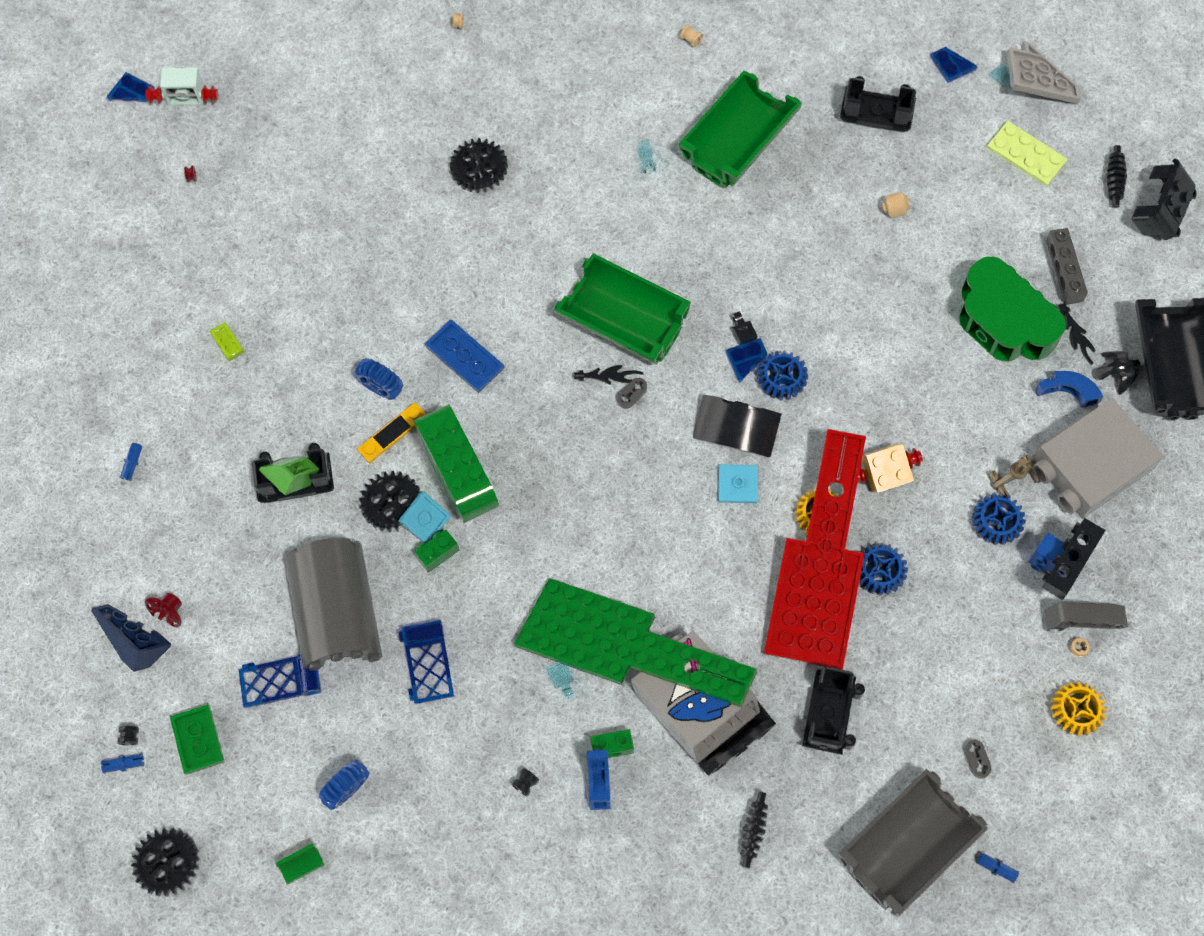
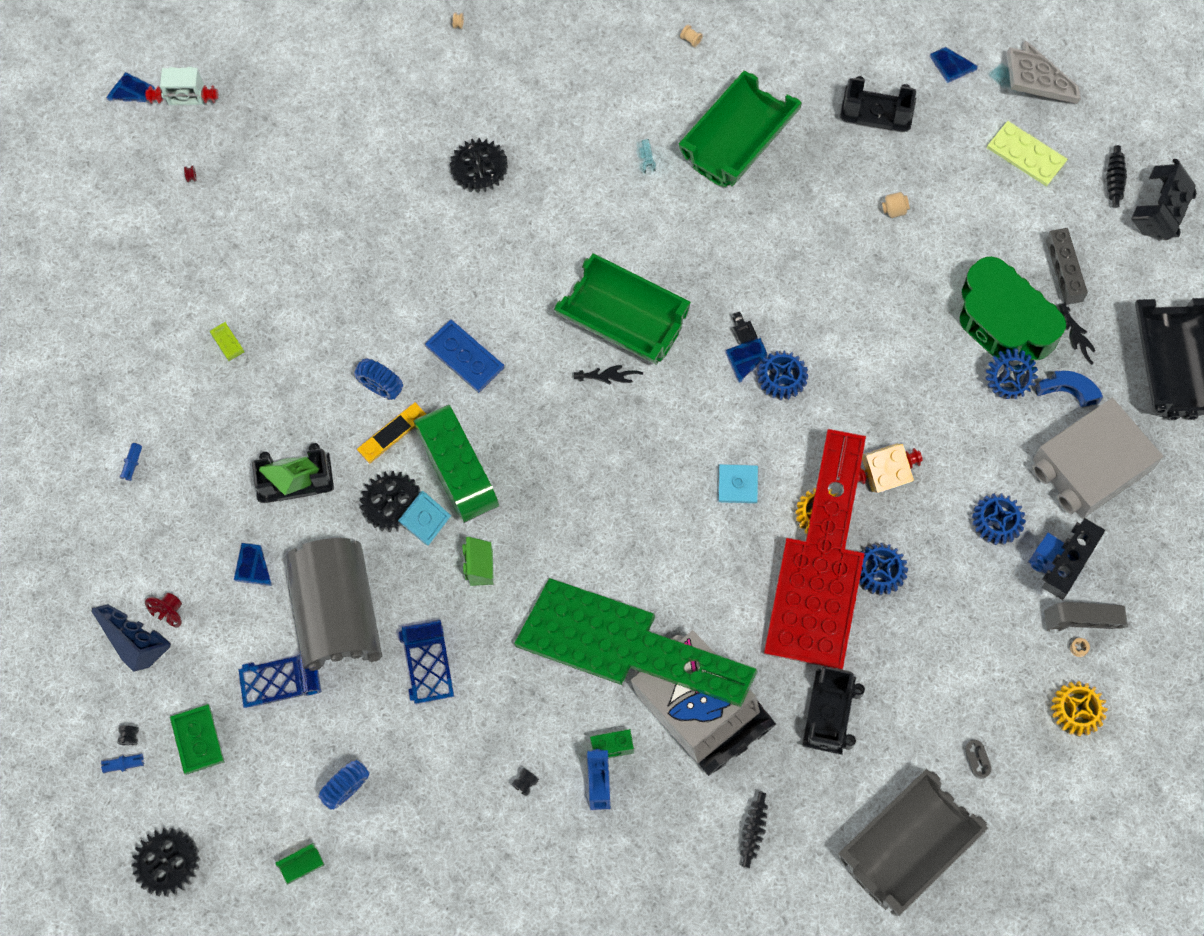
green brick [415,529,460,573] -> none
clear light blue plate [547,663,574,700] -> none
dark grey beam [617,378,647,409] -> none
black panel [693,394,782,457] -> none
blue axle [977,853,1019,883] -> none
dark tan axle [988,454,1040,498] -> none
black animal [1096,351,1141,395] -> none
none -> clear blue wing [234,543,272,586]
none -> bright green slope [463,537,494,586]
none -> blue gear [985,348,1038,399]

